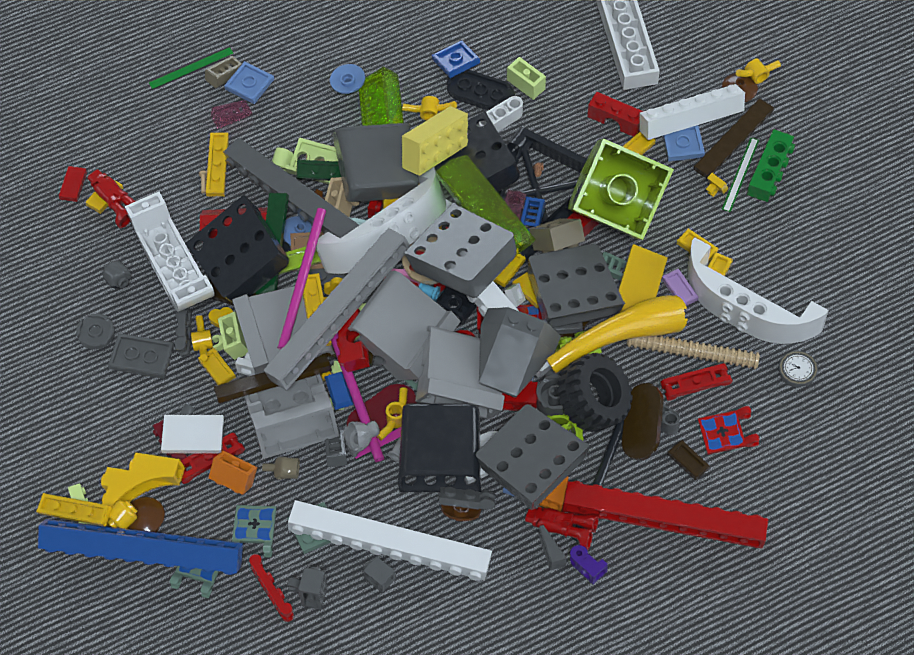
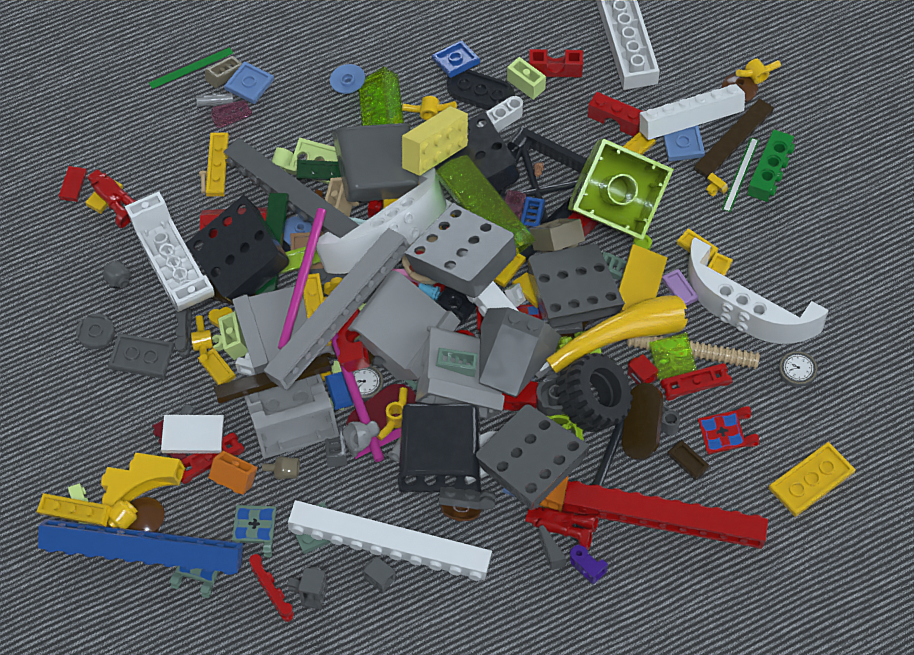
none -> light grey pin [196,93,233,107]
none -> tile [352,366,384,401]
none -> sand green slope [436,348,478,377]
none -> red arch [529,49,583,77]
none -> red brick [627,354,658,385]
none -> lime tile [633,234,652,250]
none -> clear neon green tile [649,332,697,380]
none -> yellow tile [768,442,855,517]

